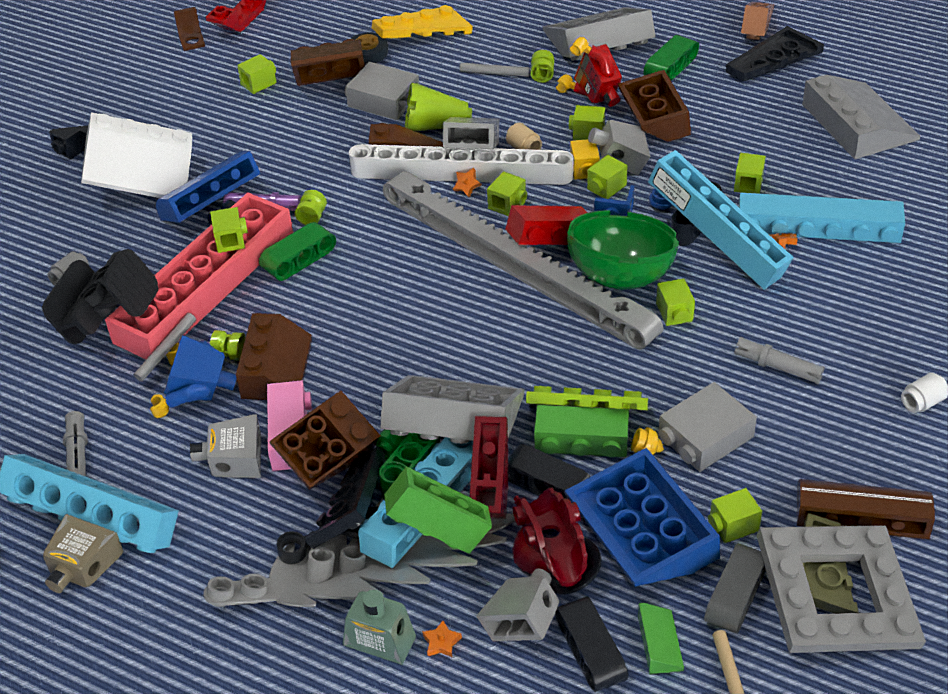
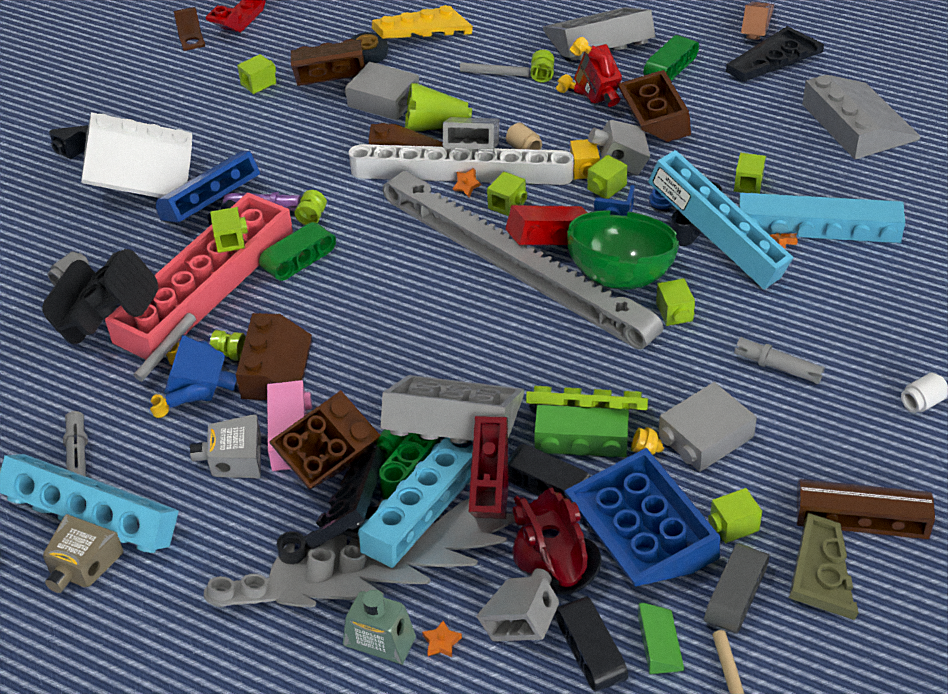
bright green brick [384,466,492,554] -> none
lime brick [569,105,605,140] -> none
light grey plate [757,526,926,653] -> none

